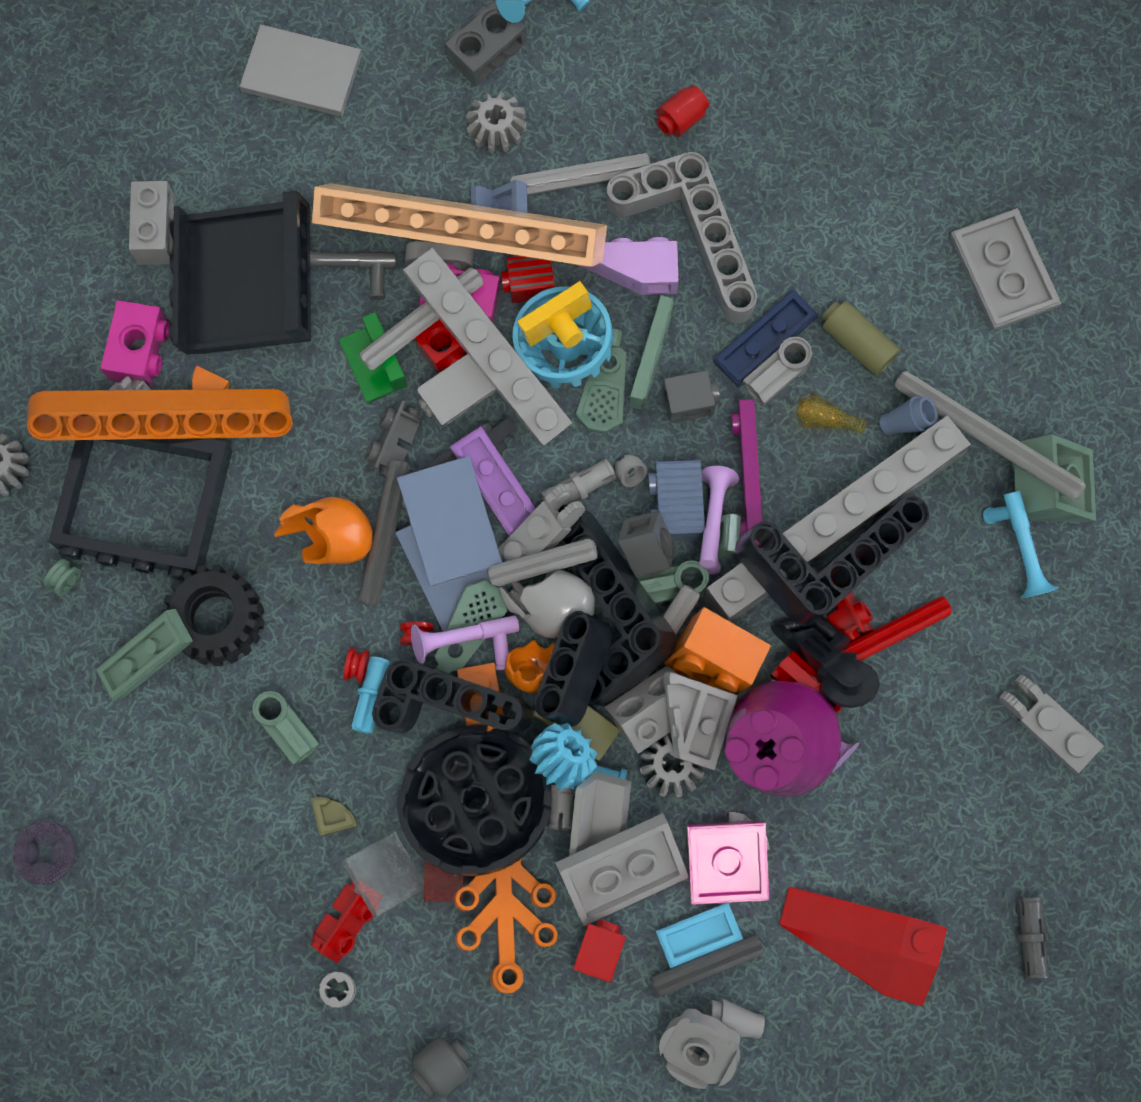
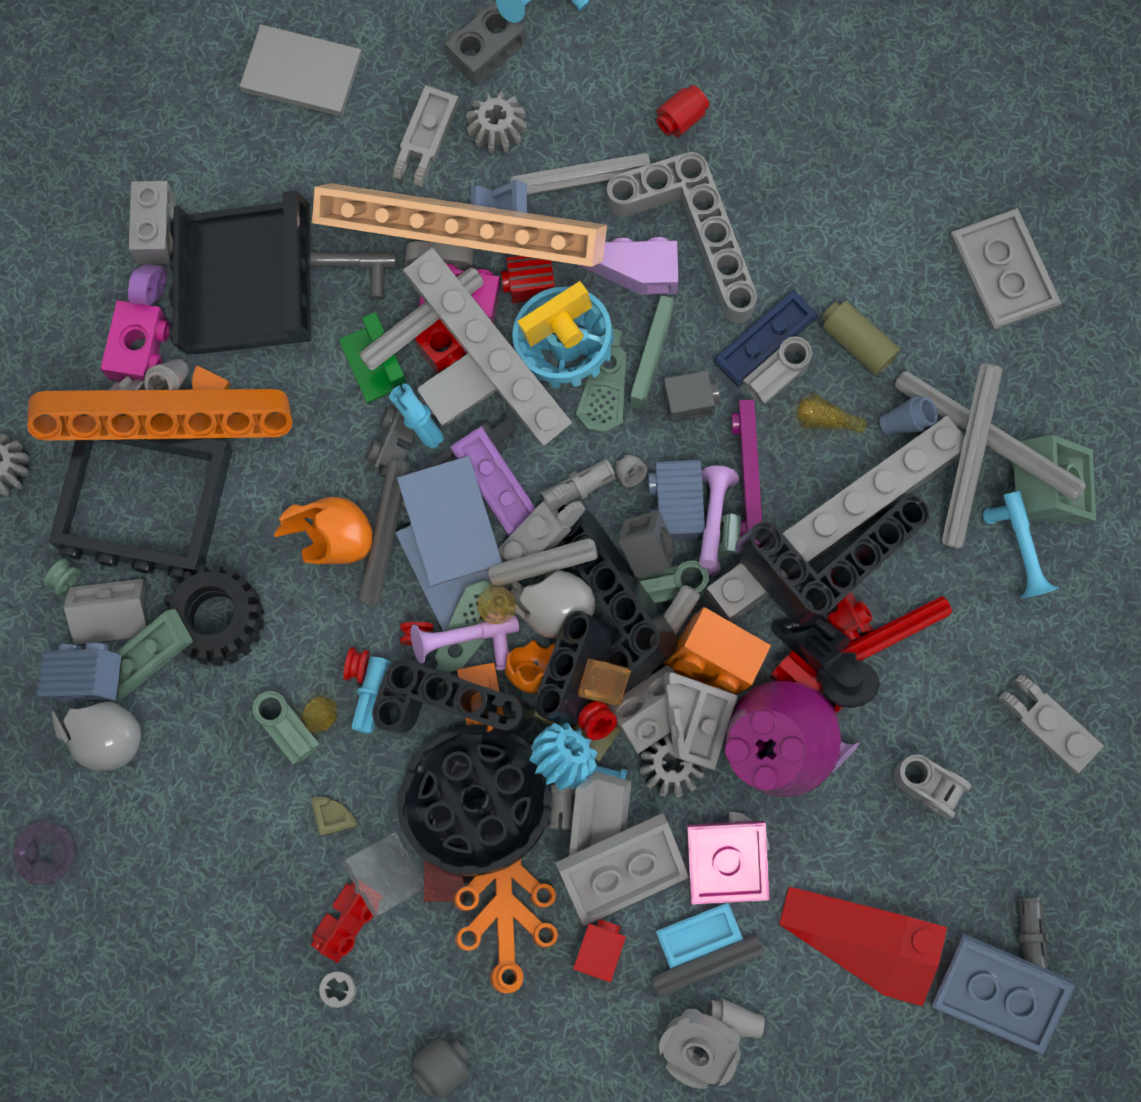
none -> sand blue brick [36,643,122,702]
none -> light grey helmet [52,701,141,771]
none -> light grey panel [64,578,148,645]
none -> medium lavender beam [128,264,167,306]
none -> light grey cone [144,359,189,390]
none -> clear yellow plate [302,696,337,733]
none -> medium azure axle [389,384,444,449]
none -> light grey hinge [393,85,460,187]
none -> clear yellow cone [478,587,516,624]
none -> red bush [577,701,617,741]
none -> clear orange slope [578,658,630,705]
none -> light grey piece [893,755,972,820]
none -> sand blue tile [931,933,1075,1055]
none -> light grey axle [942,363,1003,548]

